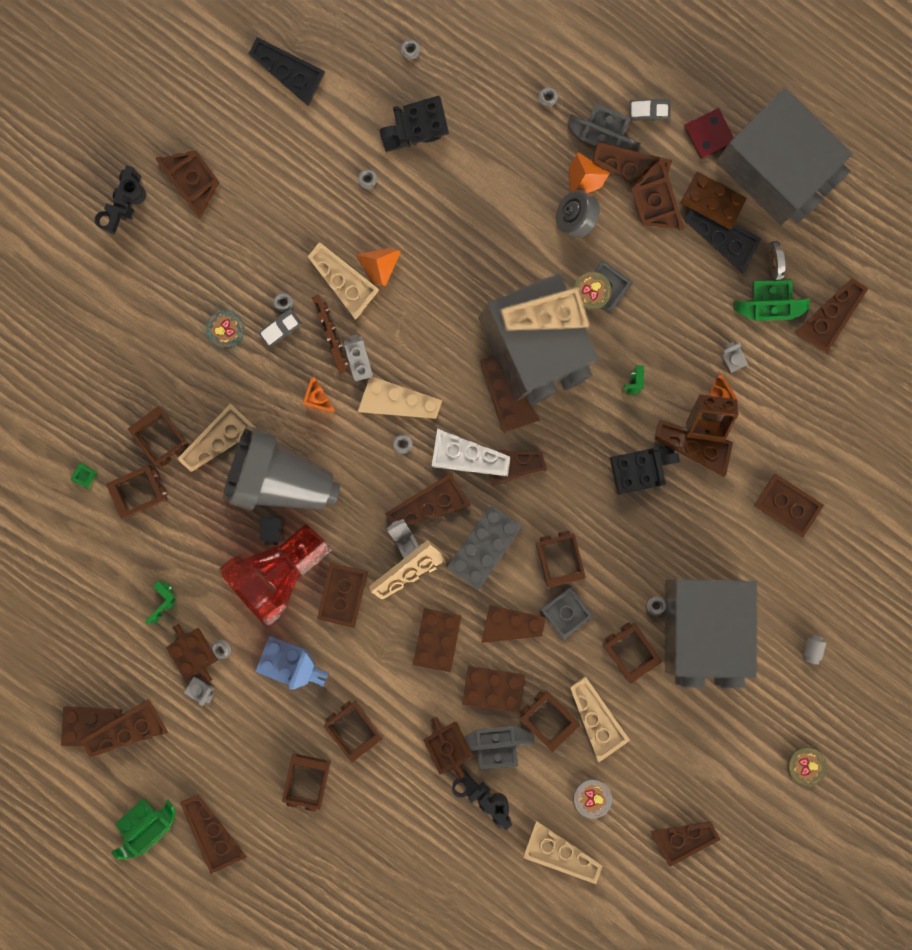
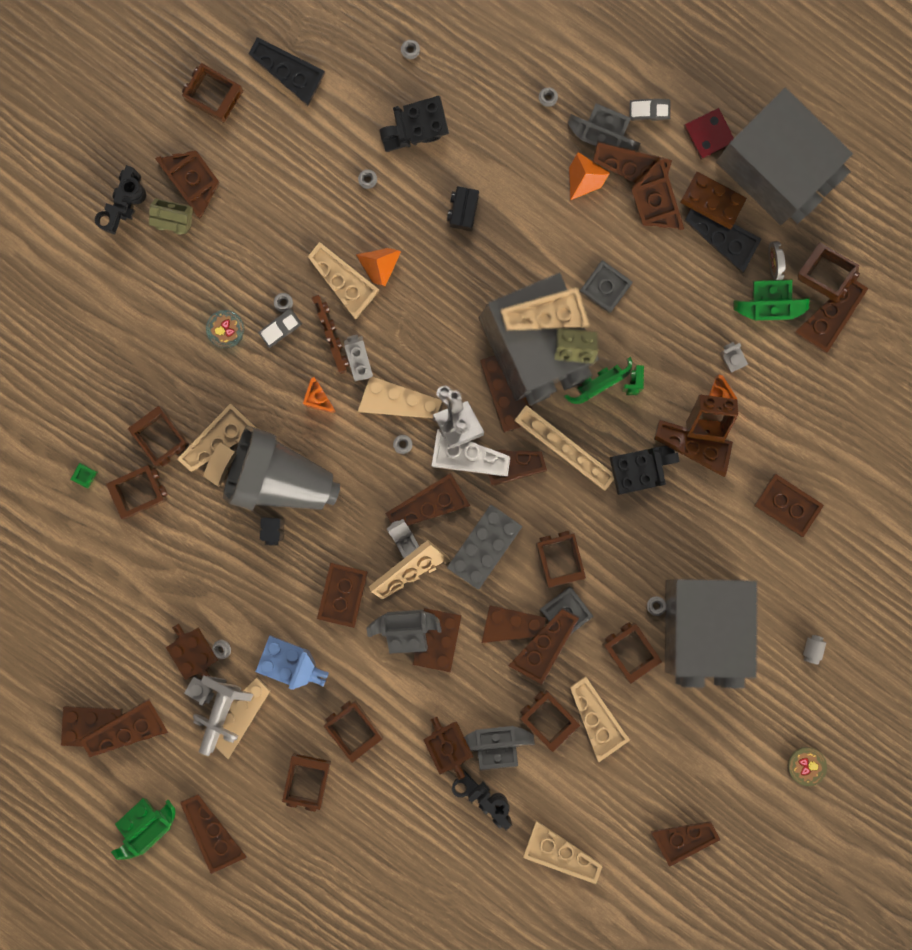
green bracket [145,580,178,625] -> none
clear red plate [219,524,332,628] -> none
reddish brown plate [462,666,525,713] -> none
dark grey wheel [556,190,600,238] -> none
tile [573,272,612,310] -> none
tile [574,779,612,818] -> none
none -> olive brick [149,198,193,235]
none -> reddish brown window [182,63,243,123]
none -> light grey piece [193,676,254,756]
none -> tan wing [202,677,271,759]
none -> tan slope [203,442,237,487]
none -> dark grey plate [366,609,442,654]
none -> light grey piece [433,386,484,449]
none -> black brick [447,186,479,231]
none -> reddish brown wing [508,608,579,685]
none -> tan plate [514,405,614,491]
none -> olive bracket [555,328,598,363]
none -> green plate [564,357,632,404]
none -> reddish brown window [798,242,860,302]

